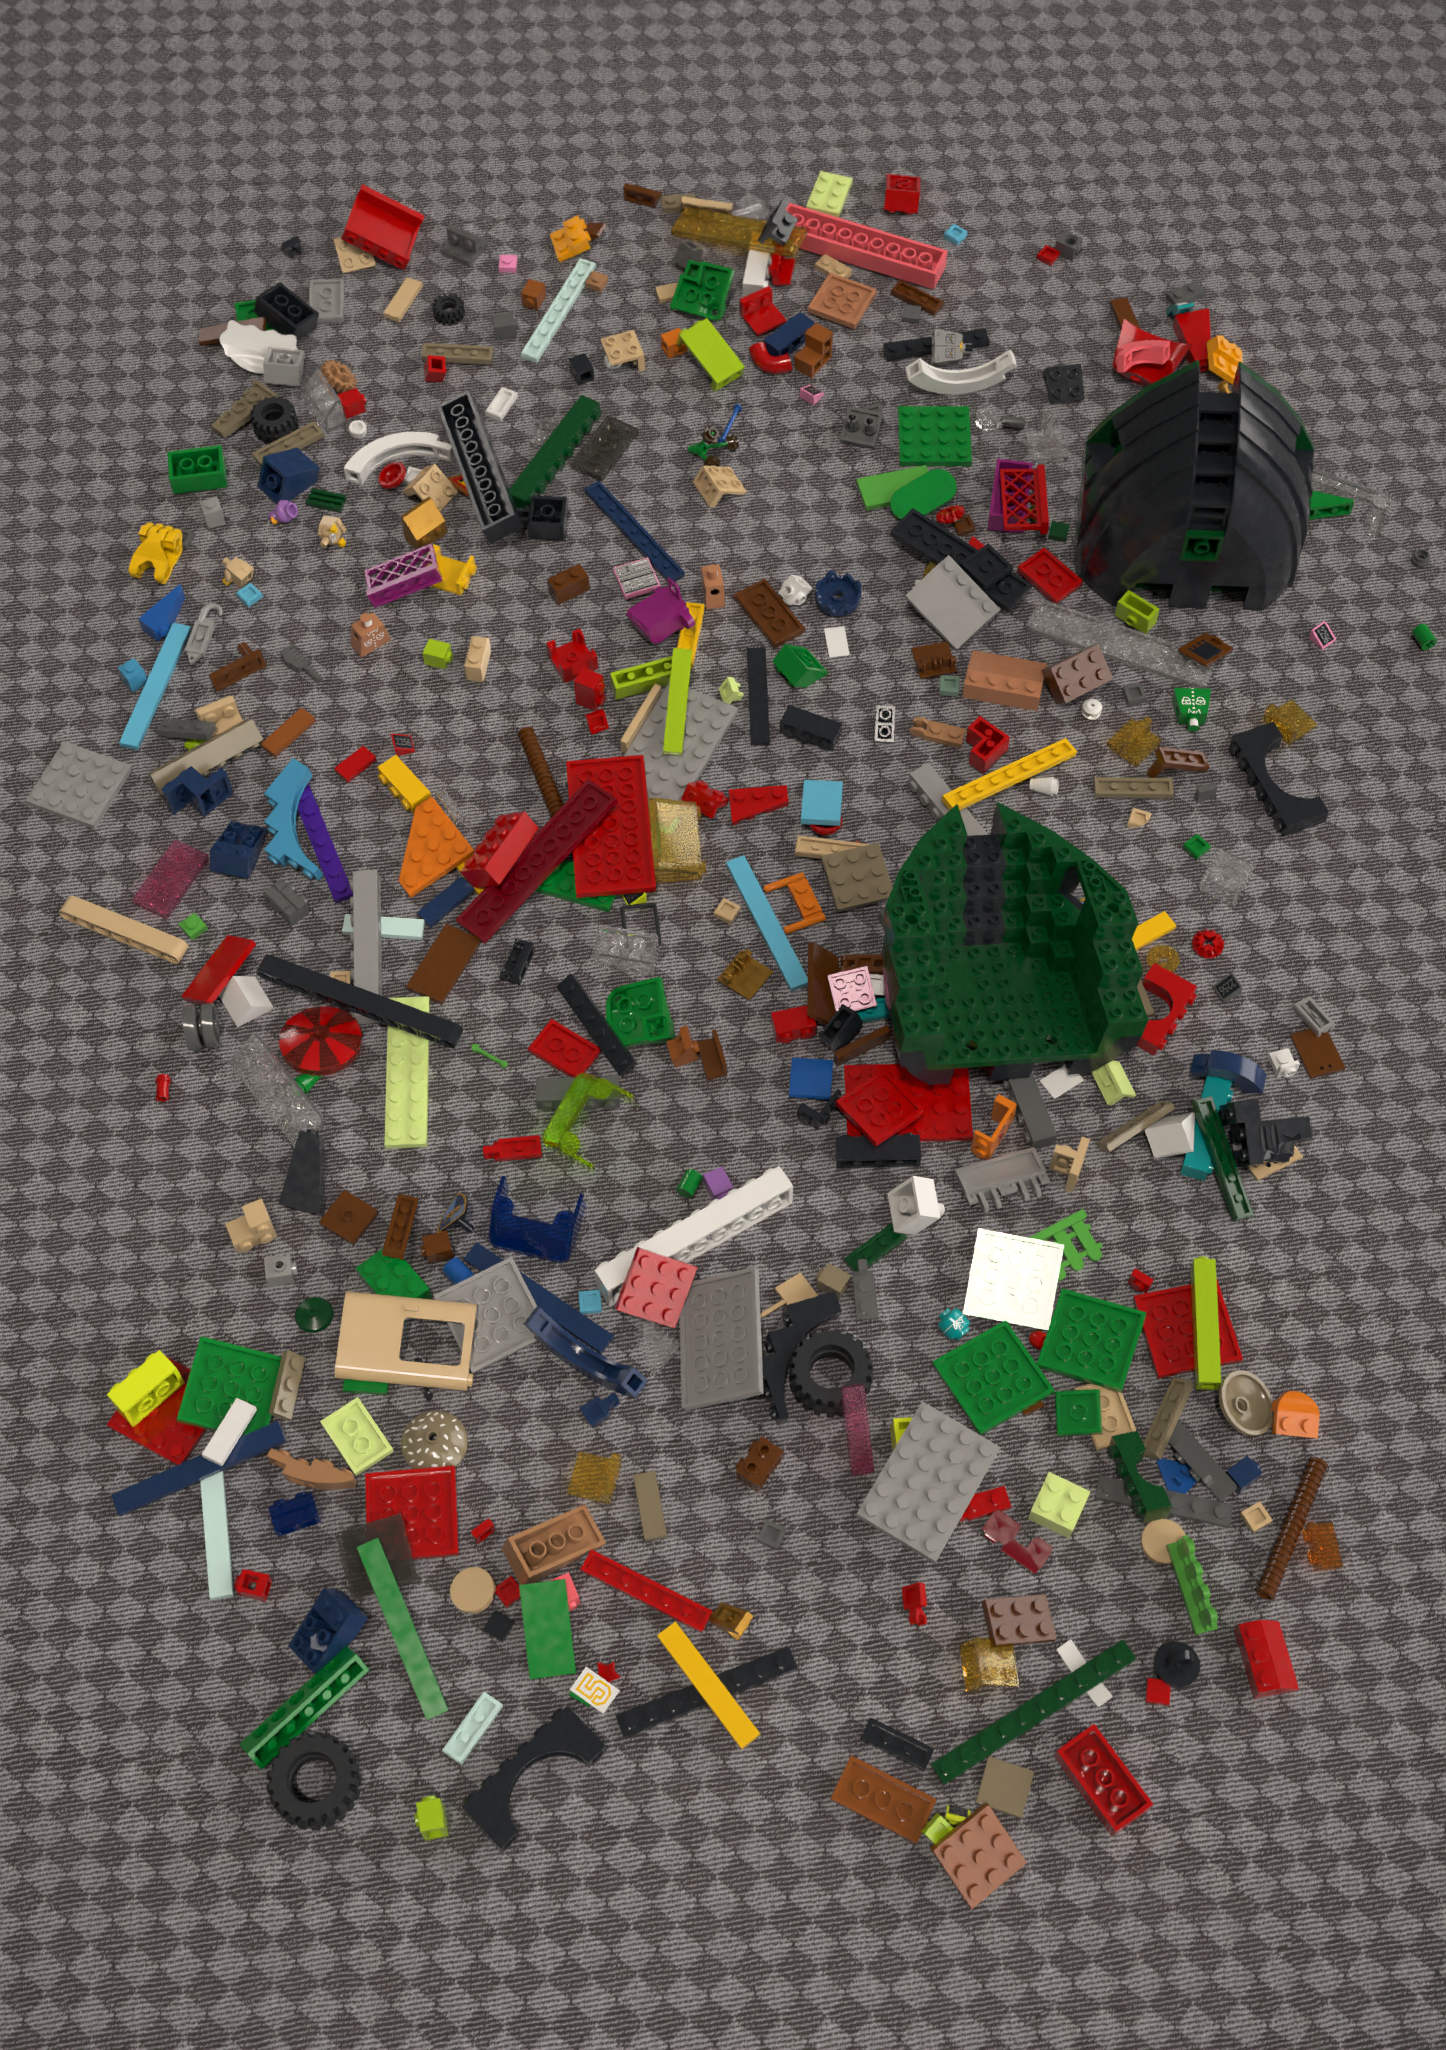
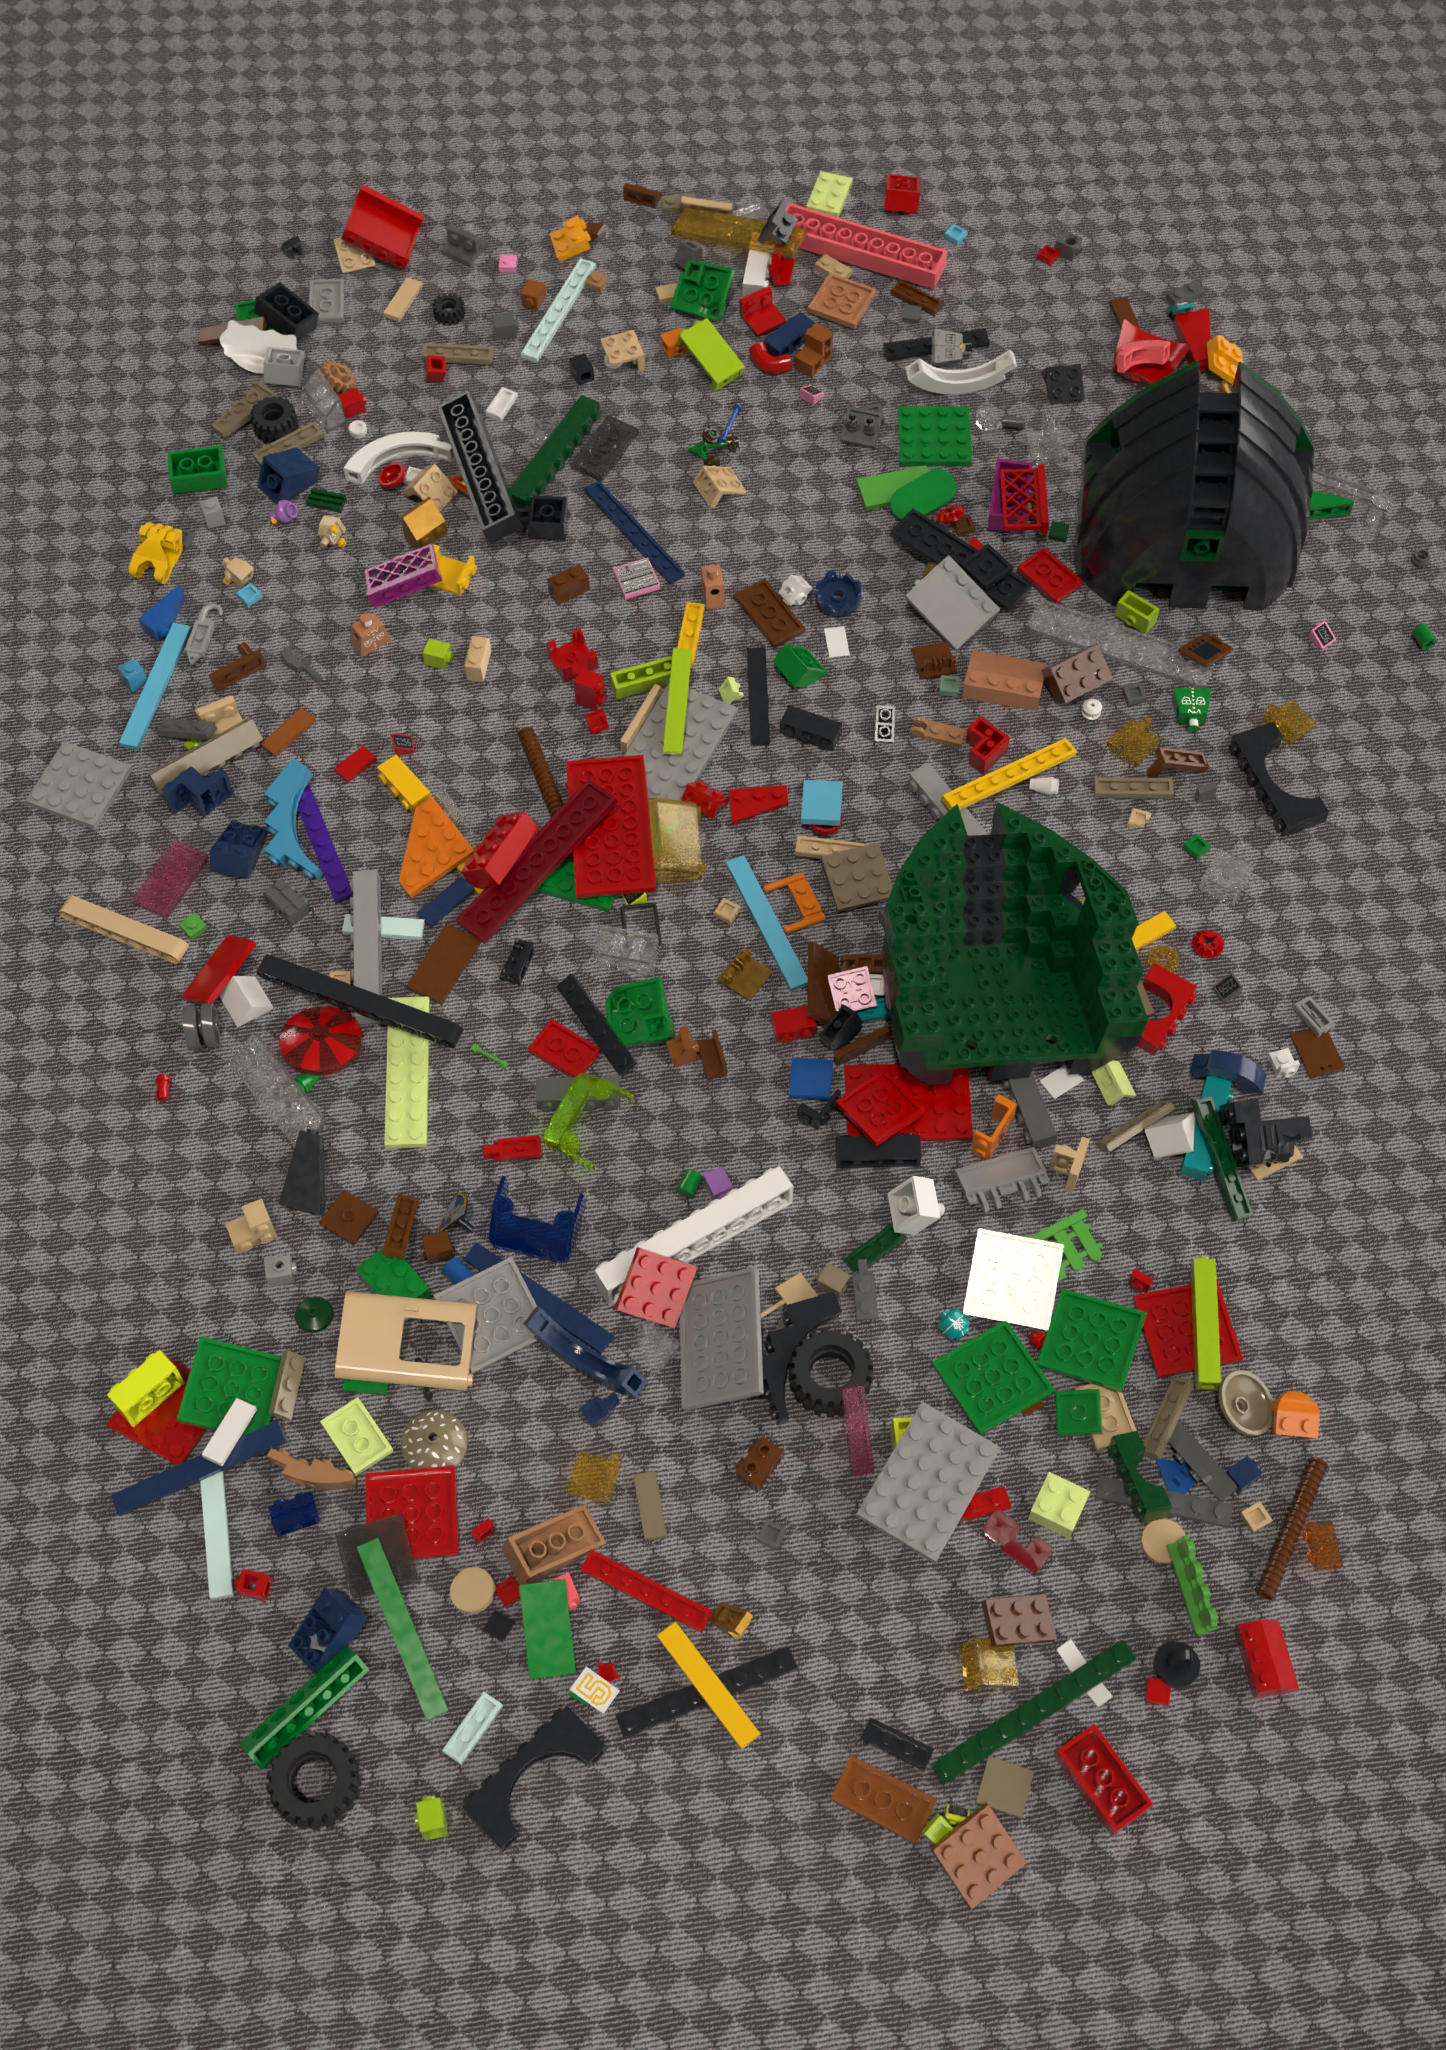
medium azure tile [578,1290,602,1314] -> none
magenta piece [626,577,695,644] -> none
red plate [902,1582,927,1626] -> none

